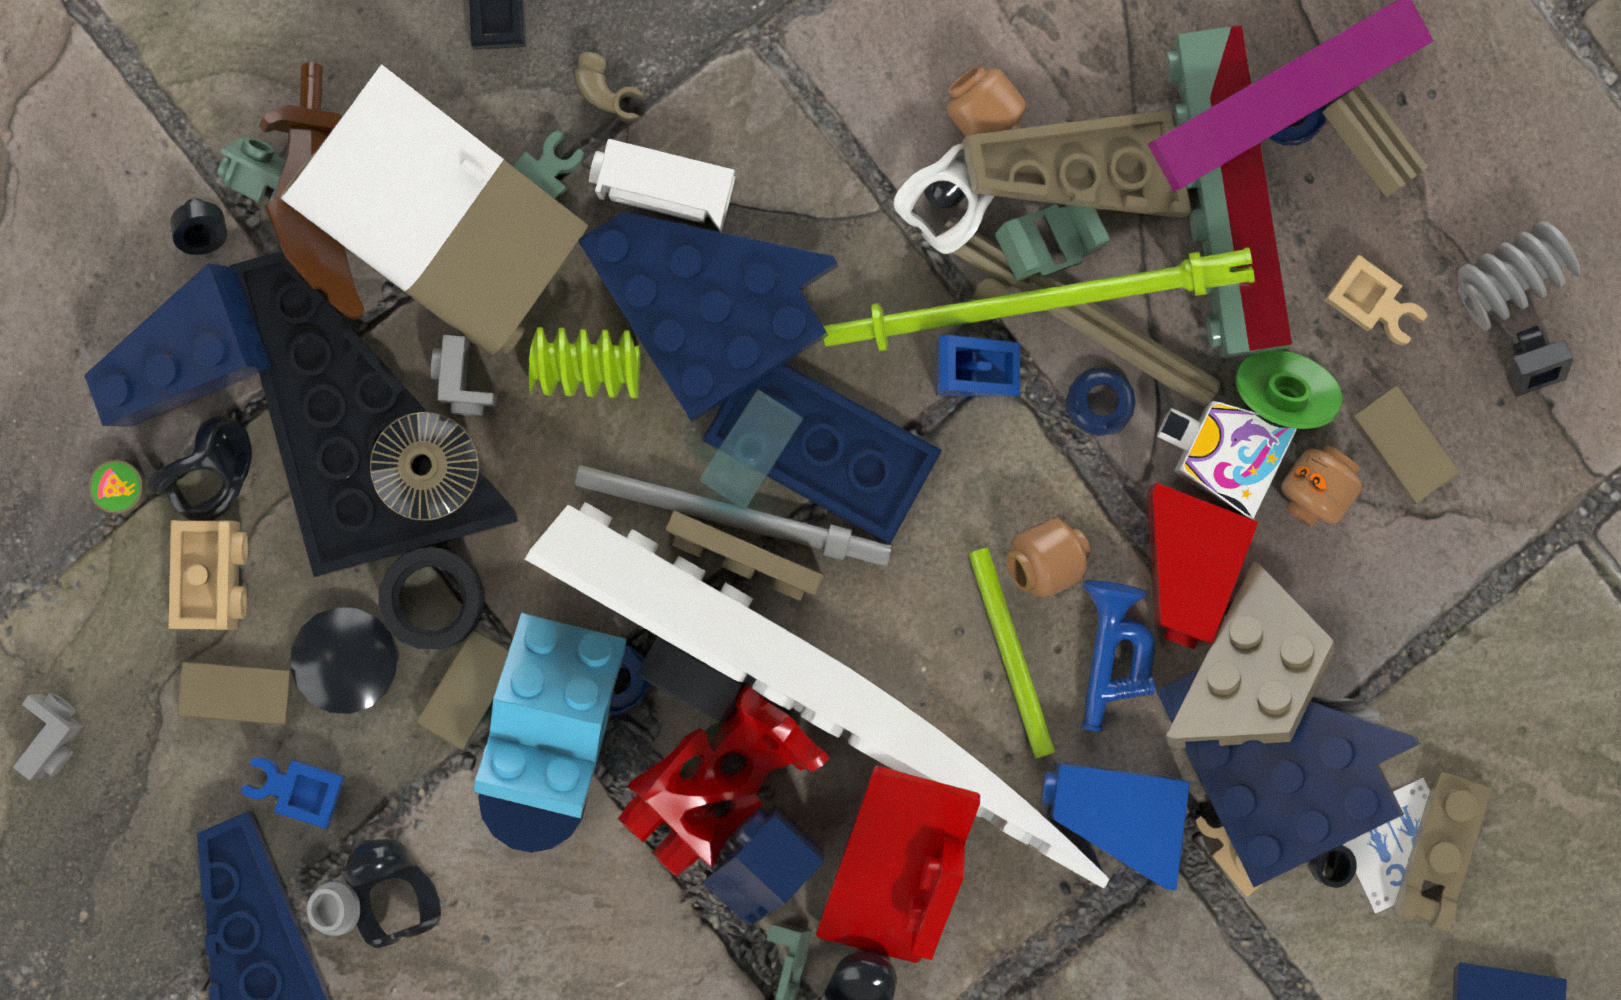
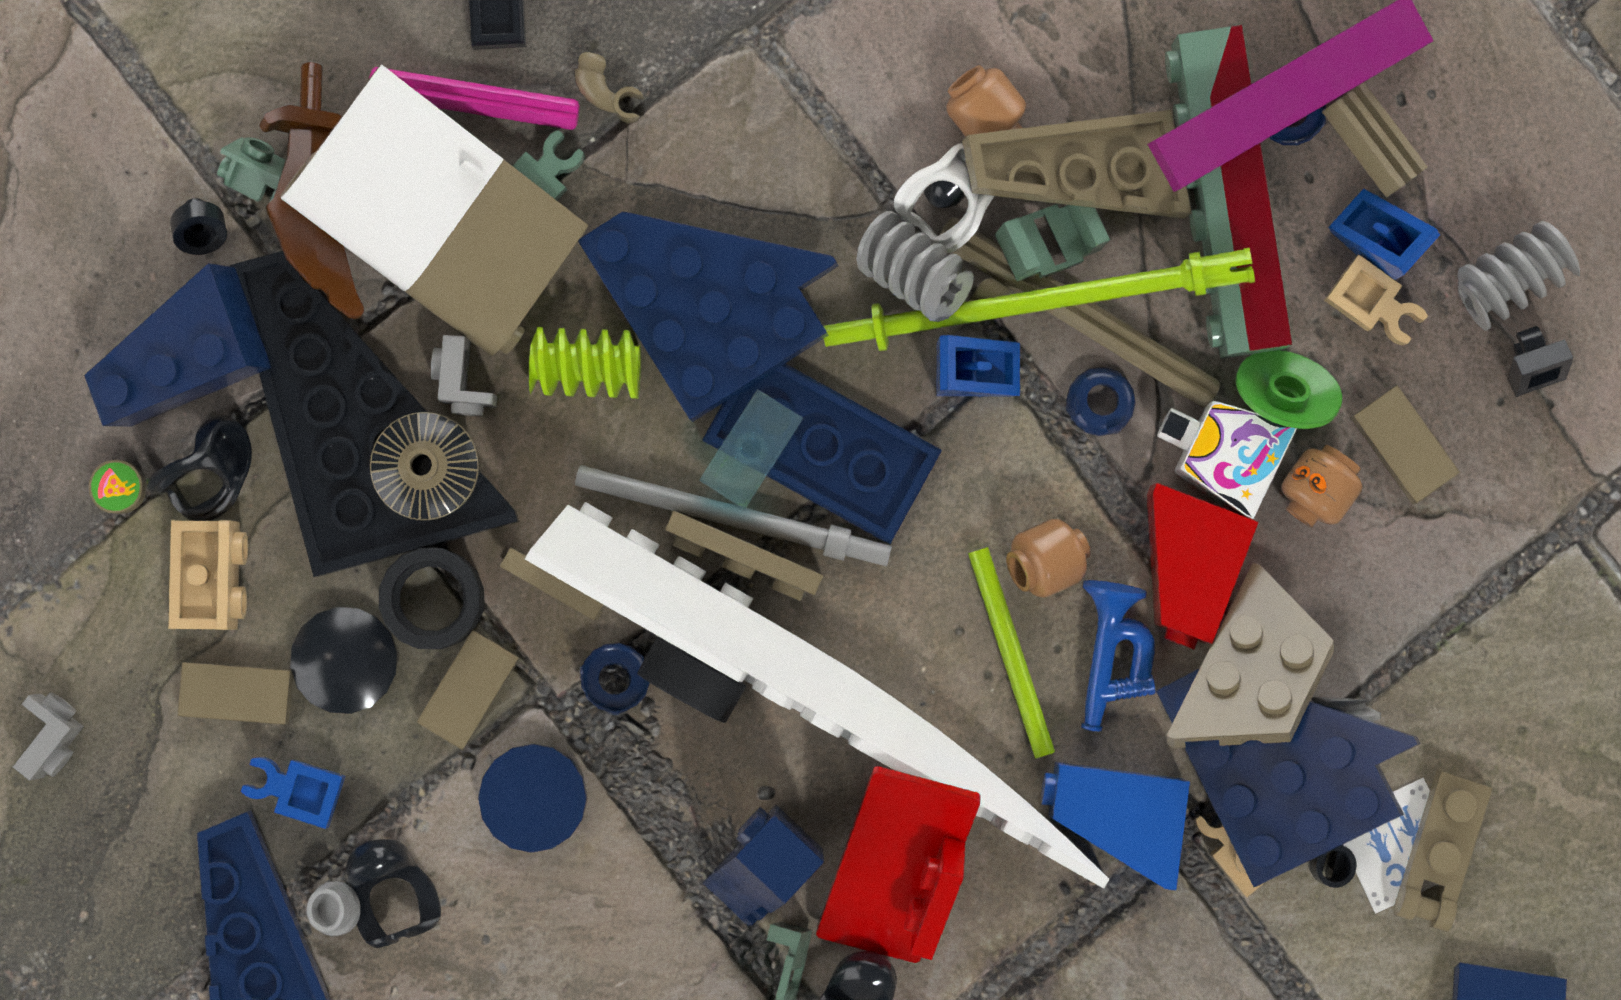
medium azure bracket [474,613,626,818] -> none
white window [589,139,736,232] -> none
red hips [618,685,830,877] -> none
none -> dark pink axle [369,67,580,130]
none -> dark tan tile [500,547,606,621]
none -> light grey piece [856,211,975,322]
none -> blue slope [1328,188,1440,280]

